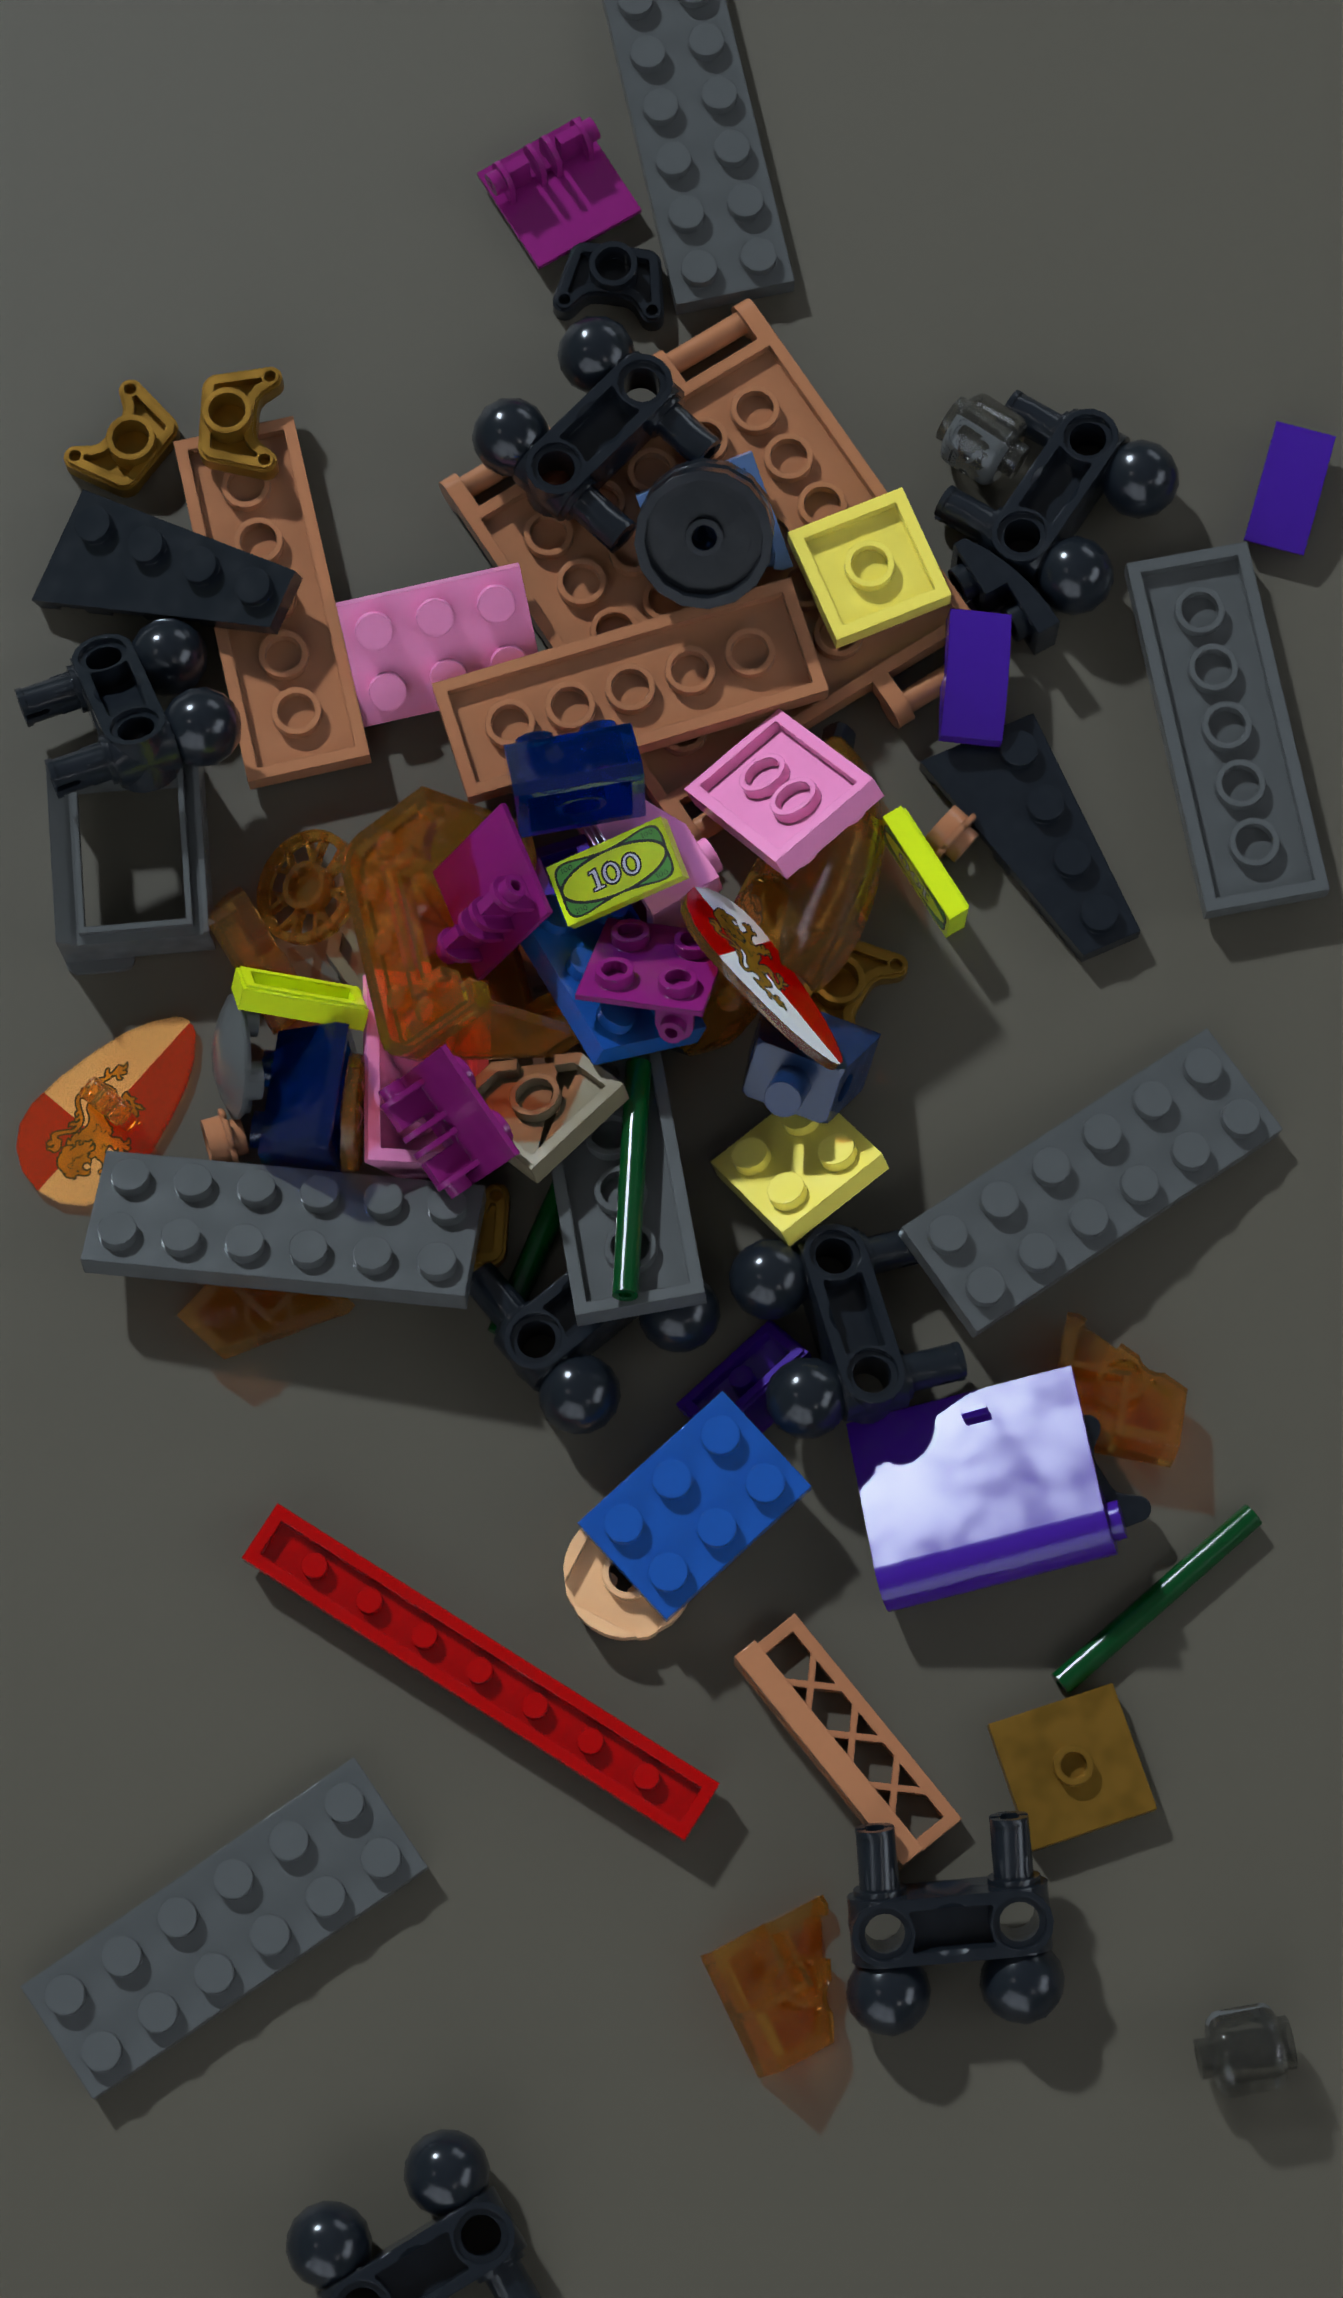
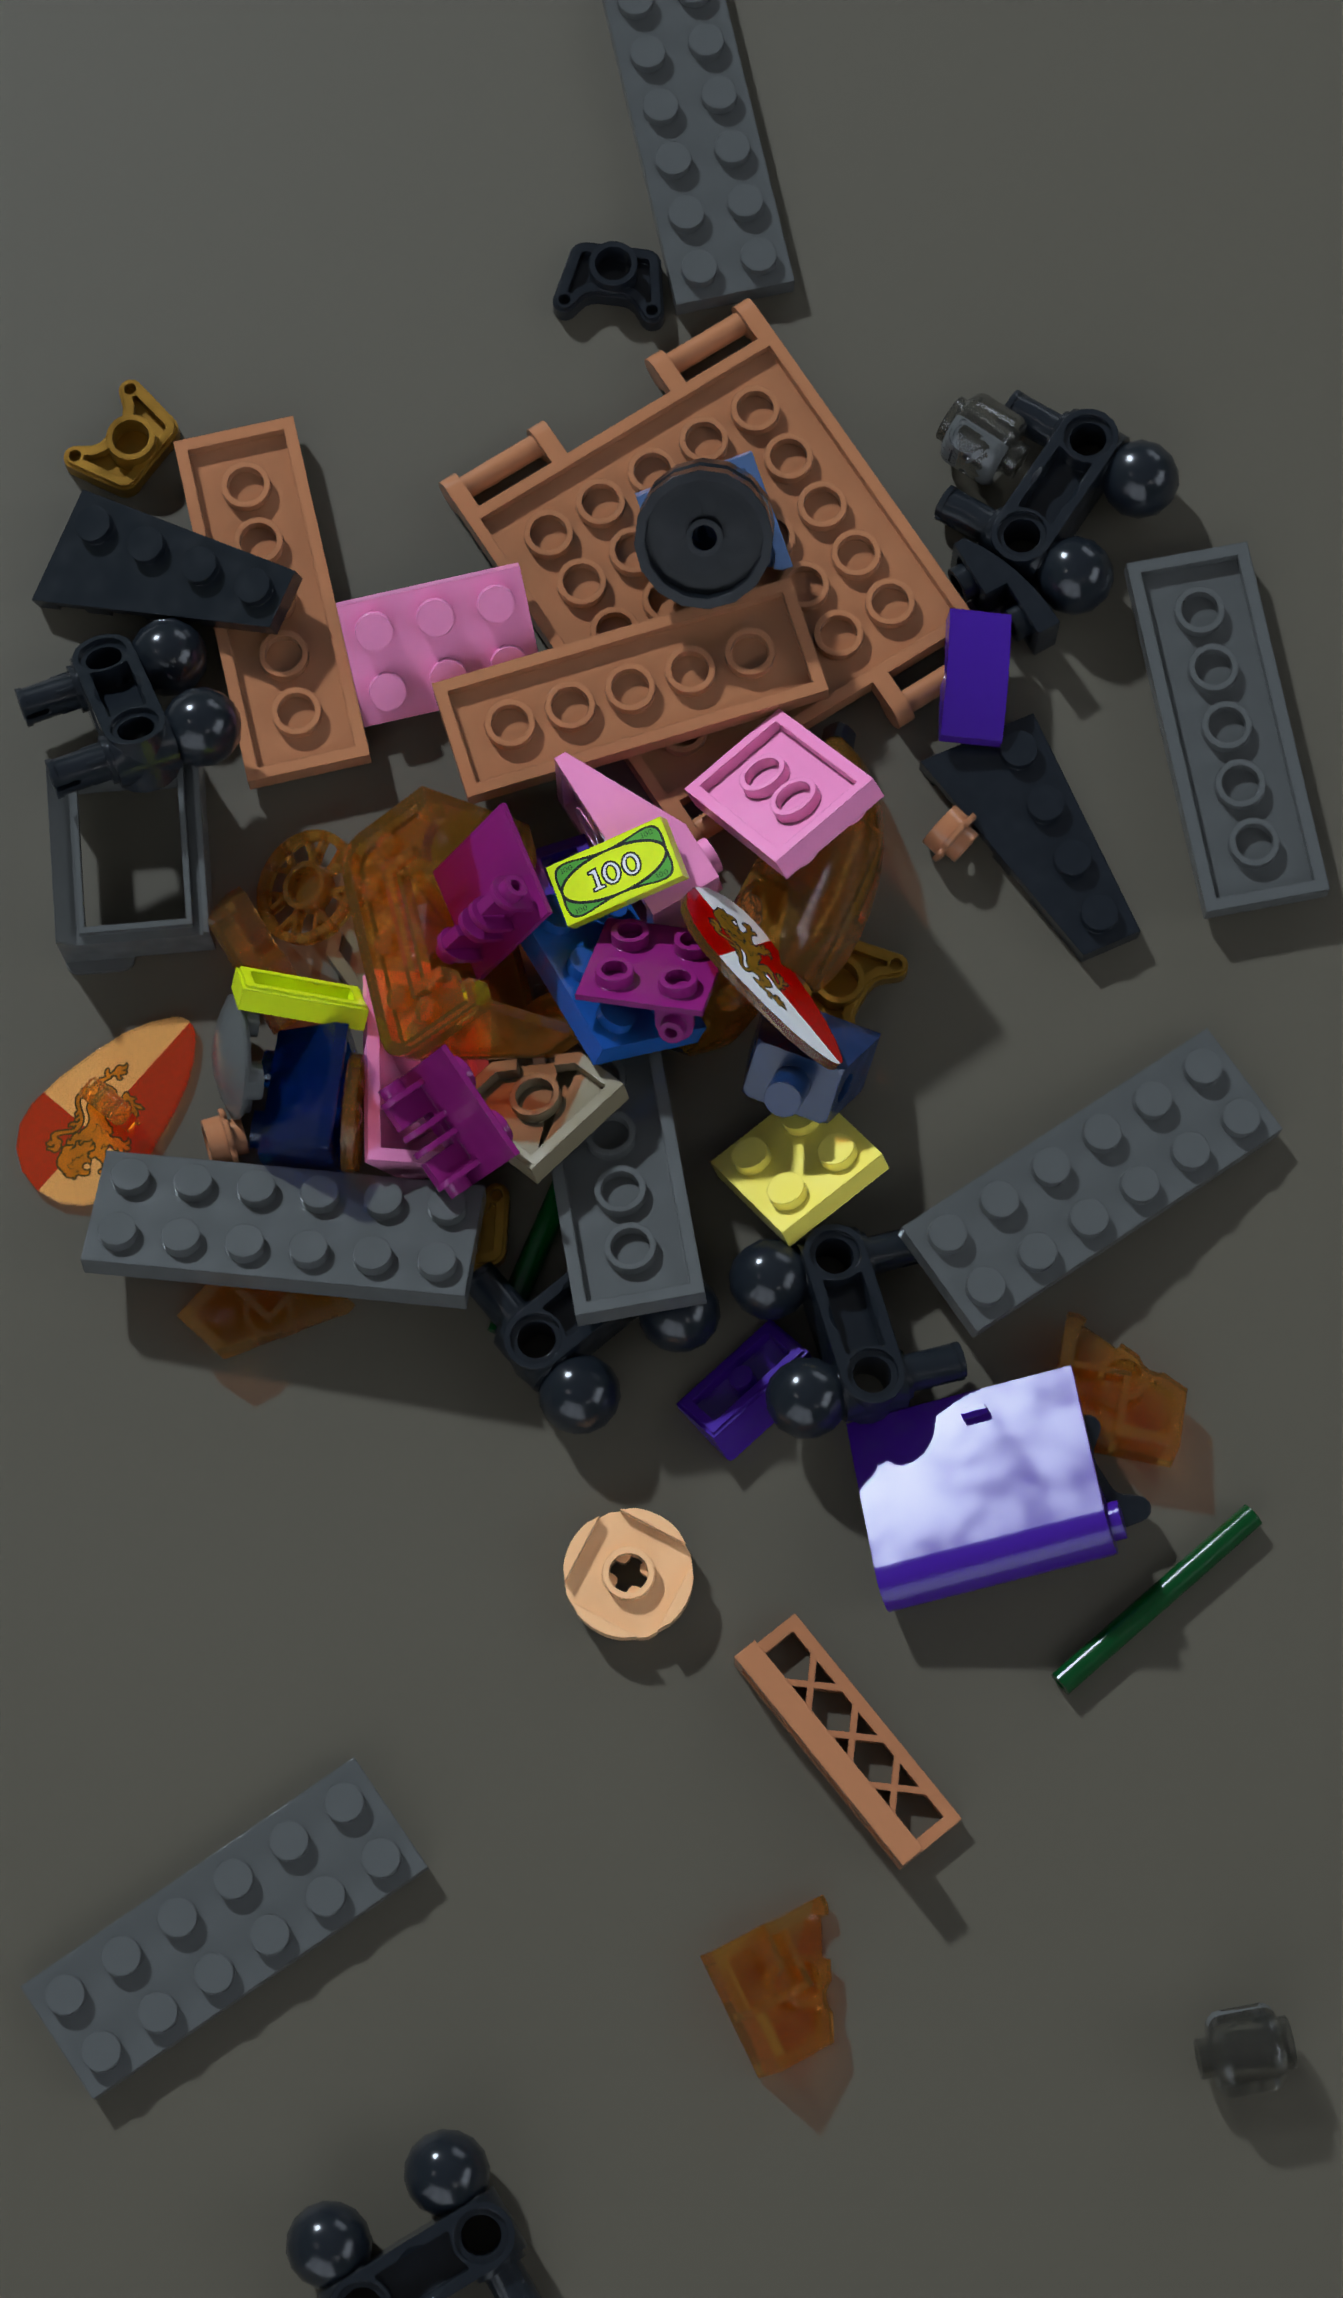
pearl gold piece [198,367,284,481] -> none
red plate [242,1503,720,1842] -> none
black piece [472,316,721,553] -> none
magenta hinge [477,116,642,270] -> none
clear blue slope [504,720,646,838] -> none
blue plate [578,1391,812,1622] -> none
dark green piece [612,1058,651,1301] -> none
light yellow plate [787,487,952,649] -> none
black piece [846,1811,1065,2037] -> none
neon yellow tile [880,806,969,938] -> none
pearl gold plate [987,1683,1157,1852] -> none
dark purple slope [1244,421,1336,556] -> none

